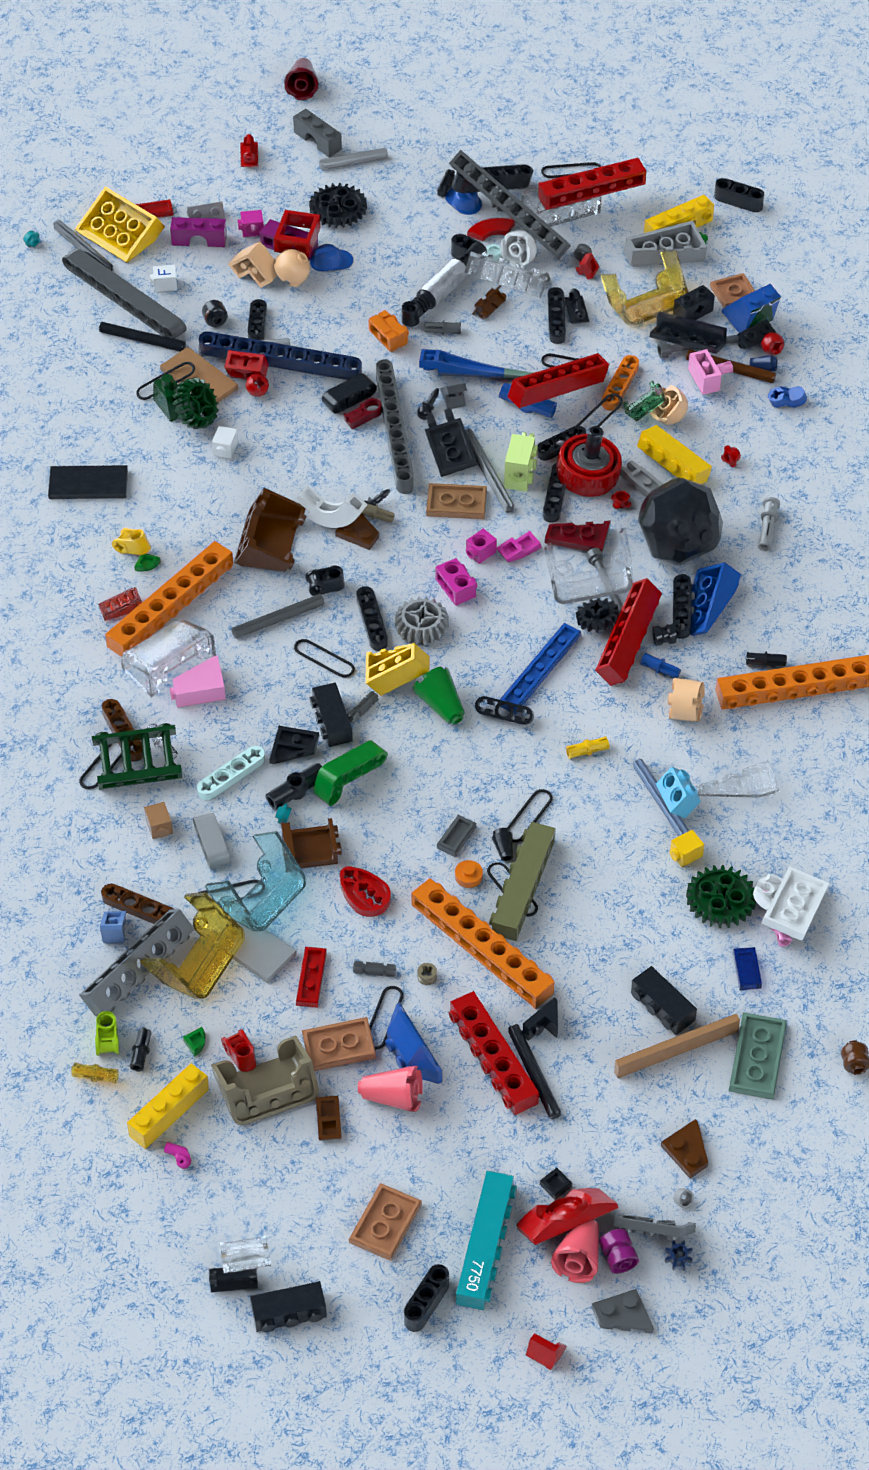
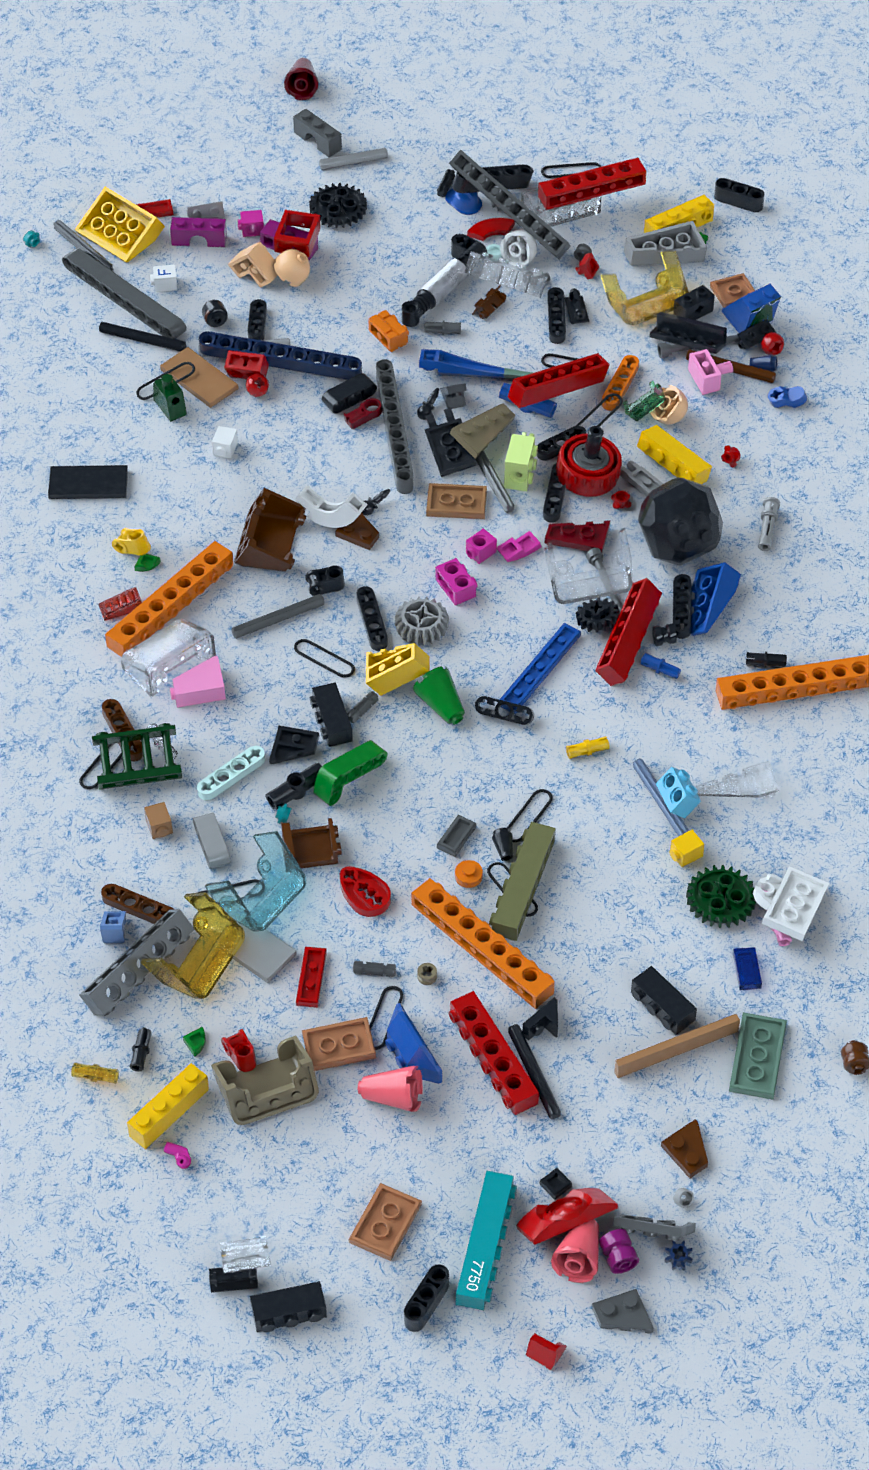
lime piece [95,1011,119,1056] -> none
dark green gear [172,378,219,429] -> none
red hinge [240,134,258,167] -> none
blue piece [310,244,353,272] -> none
reddish brown slope [316,1095,342,1141] -> none
dark tan axle [361,503,395,523] -> none
light nougat brick [668,678,705,722] -> none
none -> dark tan wing [450,403,516,459]

